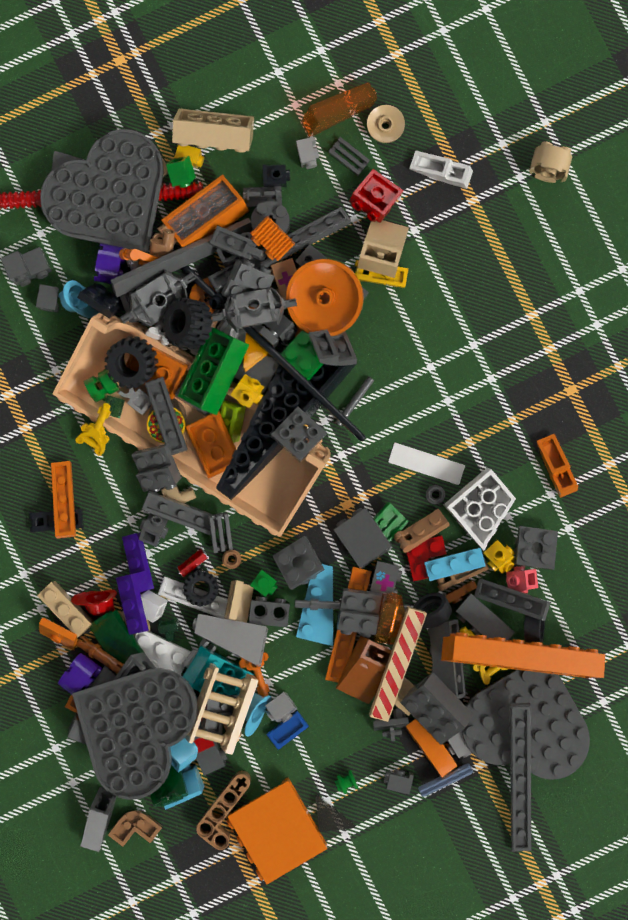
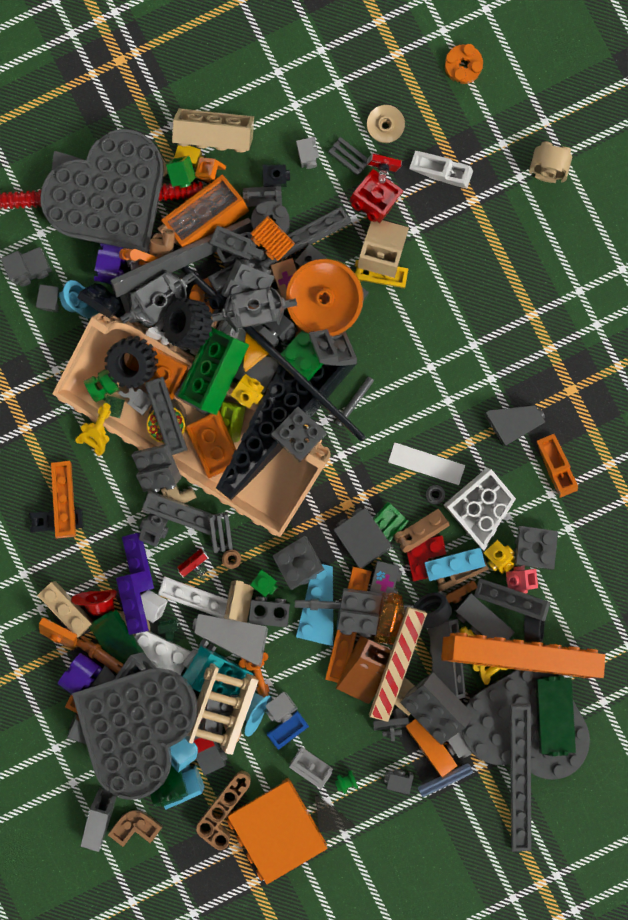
black tyre [183,571,219,607] -> none
clear orange slope [301,82,378,138] -> none
none -> orange panel [195,157,226,183]
none -> light grey hinge [289,746,333,789]
none -> piece [367,153,402,183]
none -> orange plate [445,44,483,84]
none -> dark grey slope [484,406,545,447]
none -> dark green brick [536,676,576,756]

